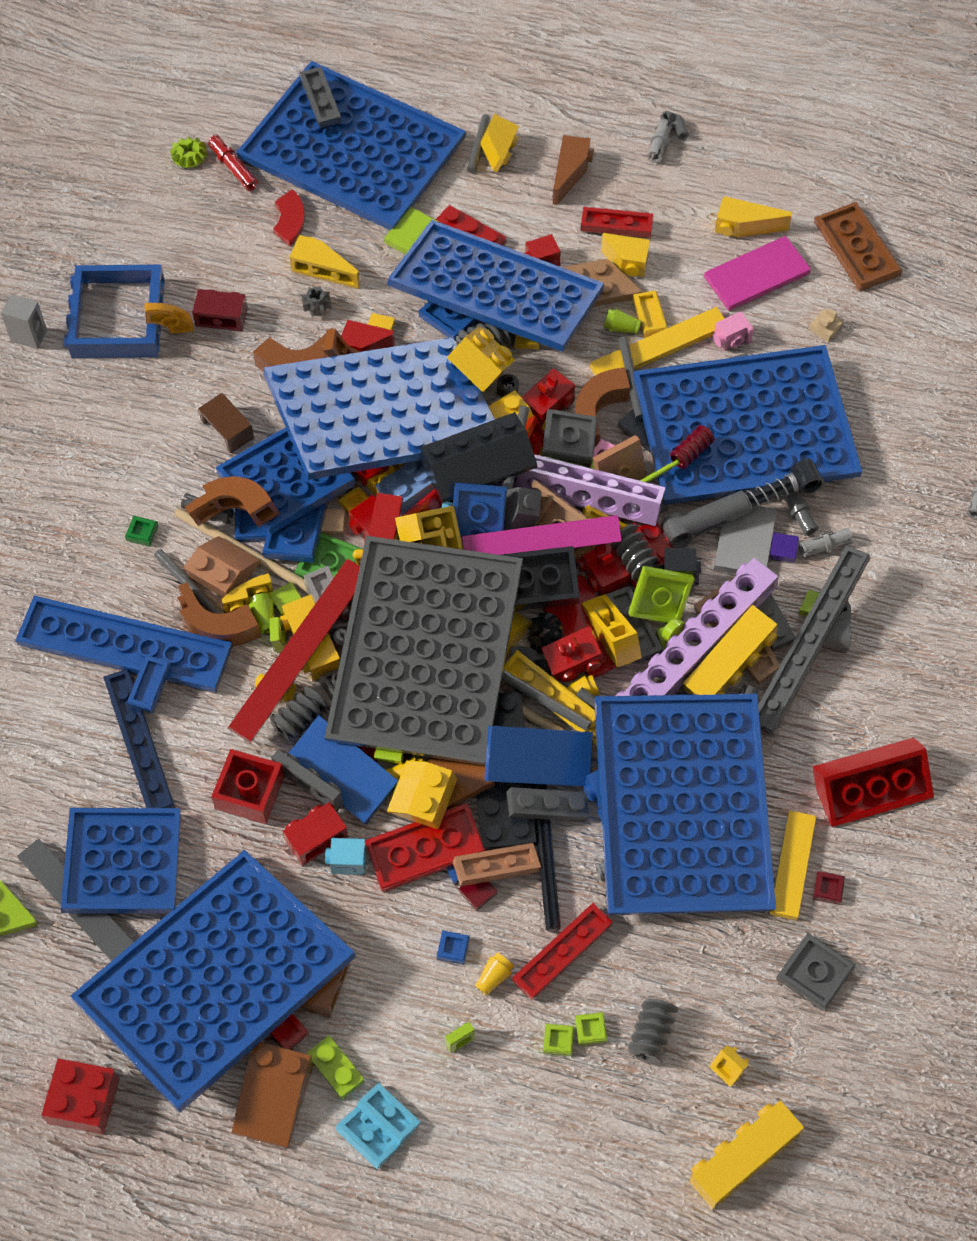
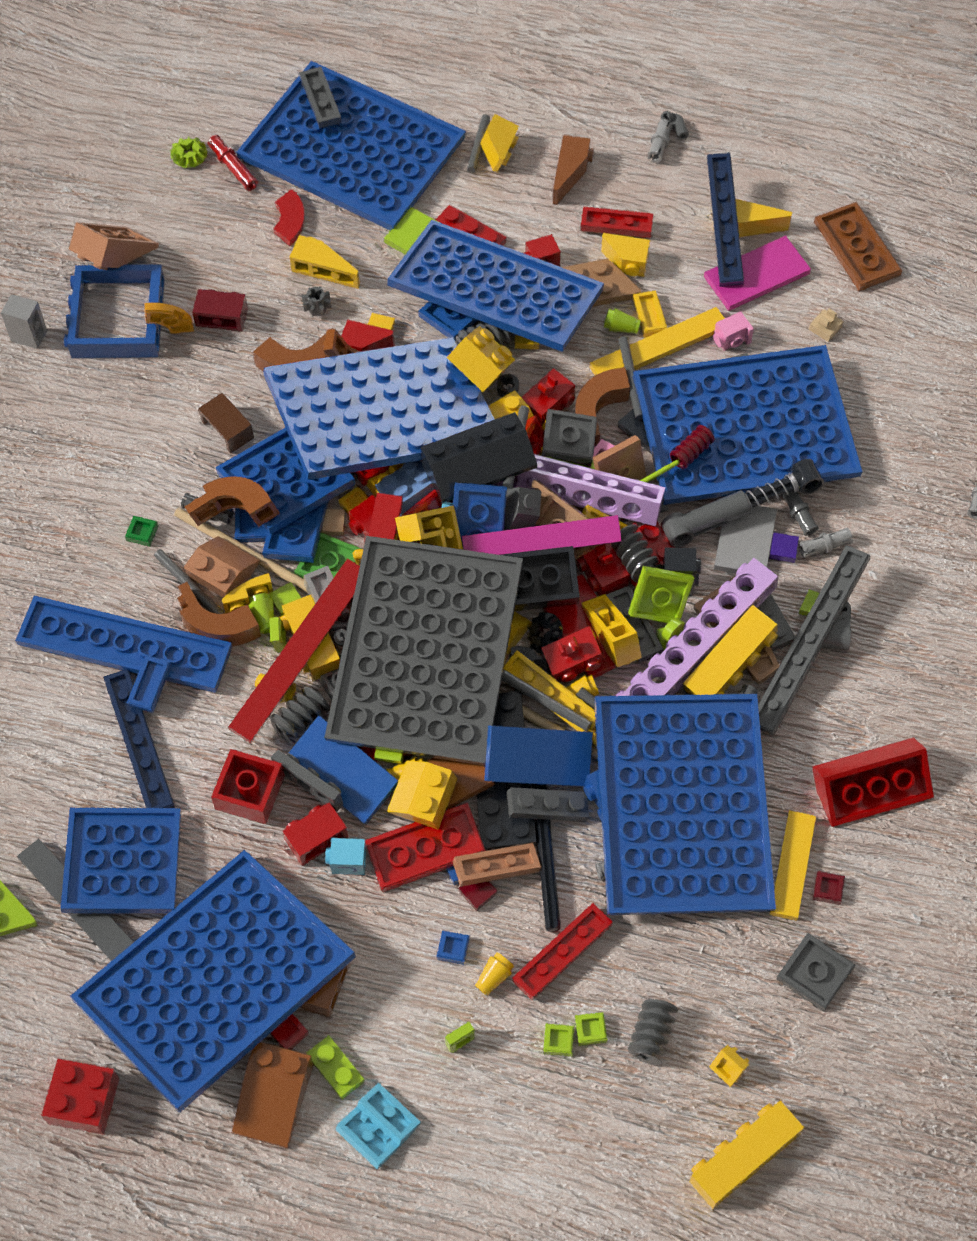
none -> nougat slope [69,222,159,270]
none -> dark blue tile [707,152,744,287]

